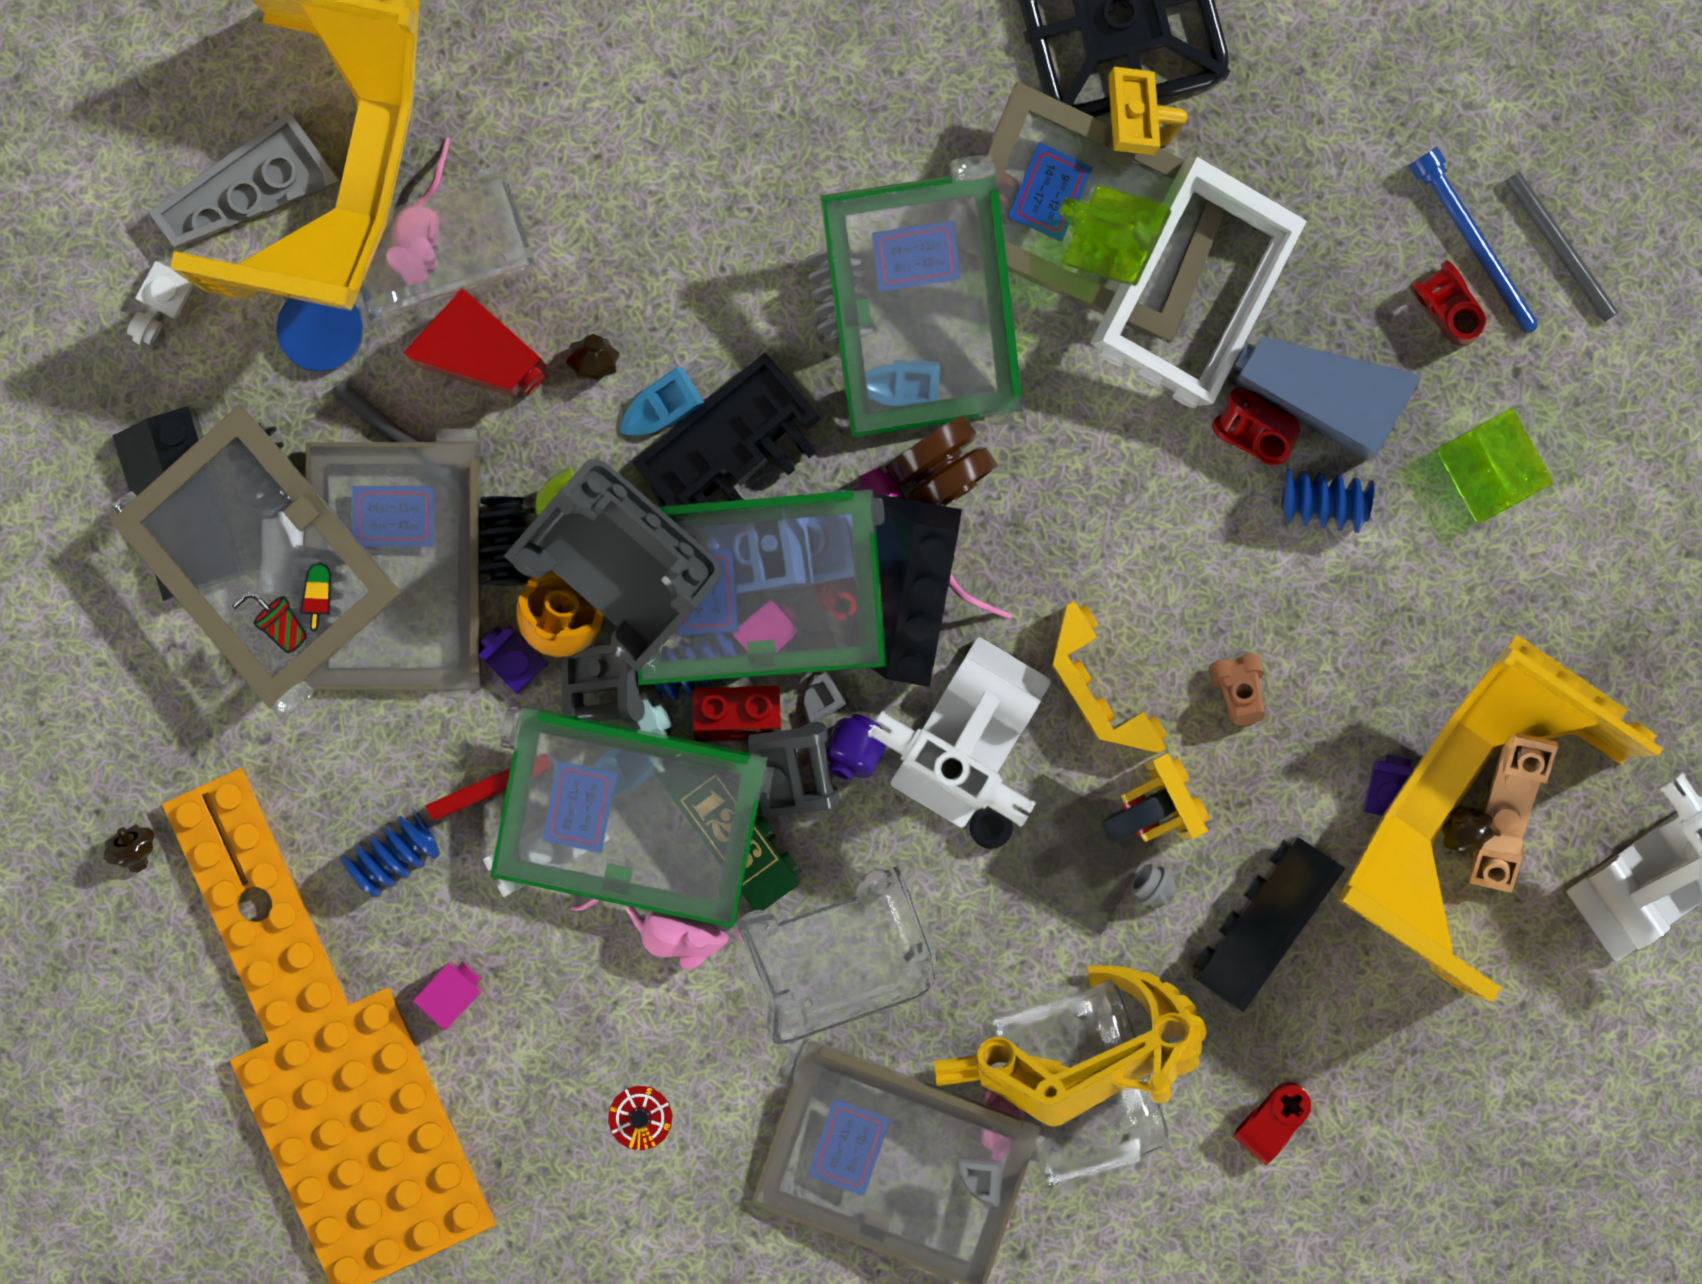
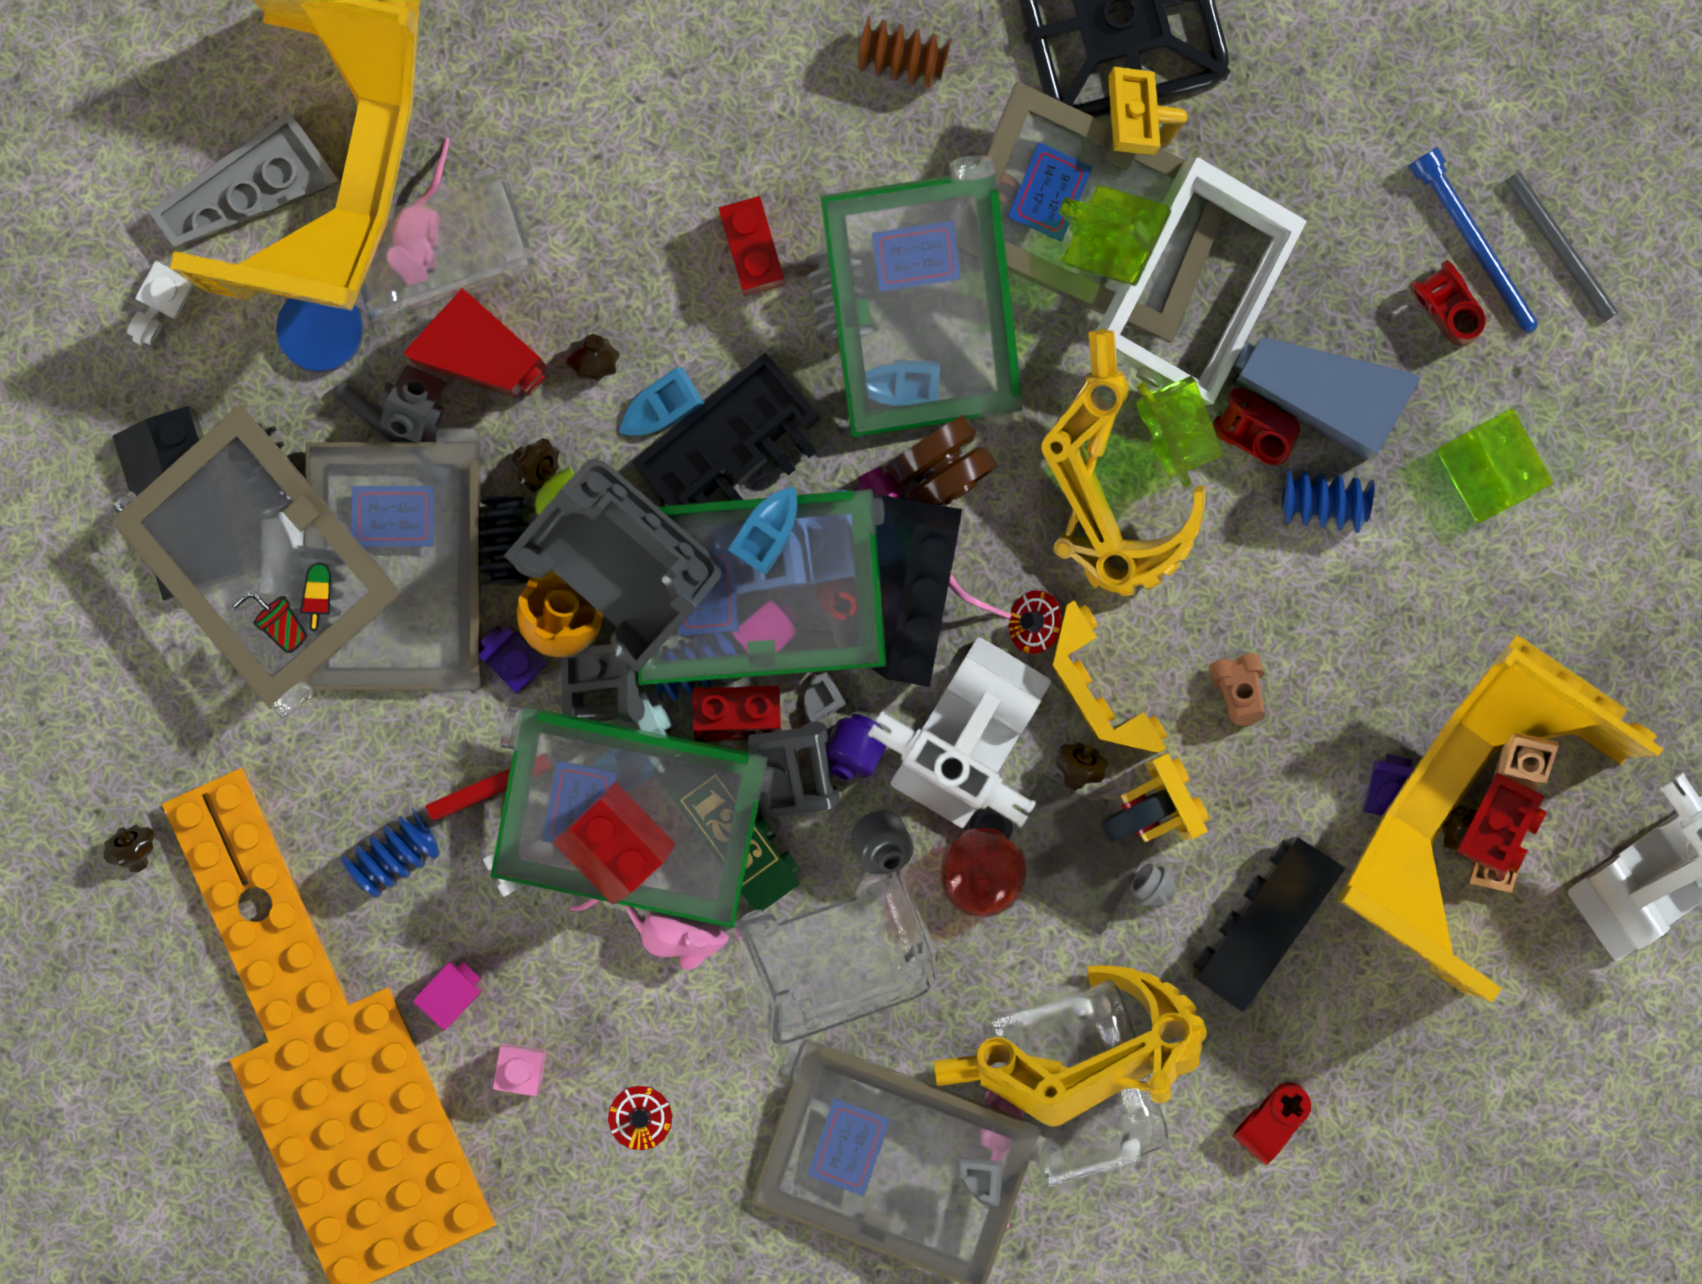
none -> dark grey brick [378,364,446,444]
none -> bright pink brick [493,1043,547,1096]
none -> dark brown piece [512,438,560,492]
none -> red slope [552,781,676,905]
none -> red brick [718,196,785,297]
none -> dark azure plate [728,487,797,574]
none -> dark grey head [851,811,914,876]
none -> dark orange piece [857,16,952,90]
none -> clear red cylinder [939,828,1027,918]
none -> red piece [1008,590,1063,655]
none -> yellow piece [1041,329,1206,597]
none -> dark brown piece [1056,742,1108,790]
none -> clear neon green bracket [1134,375,1224,488]
none -> red bracket [1457,773,1547,881]

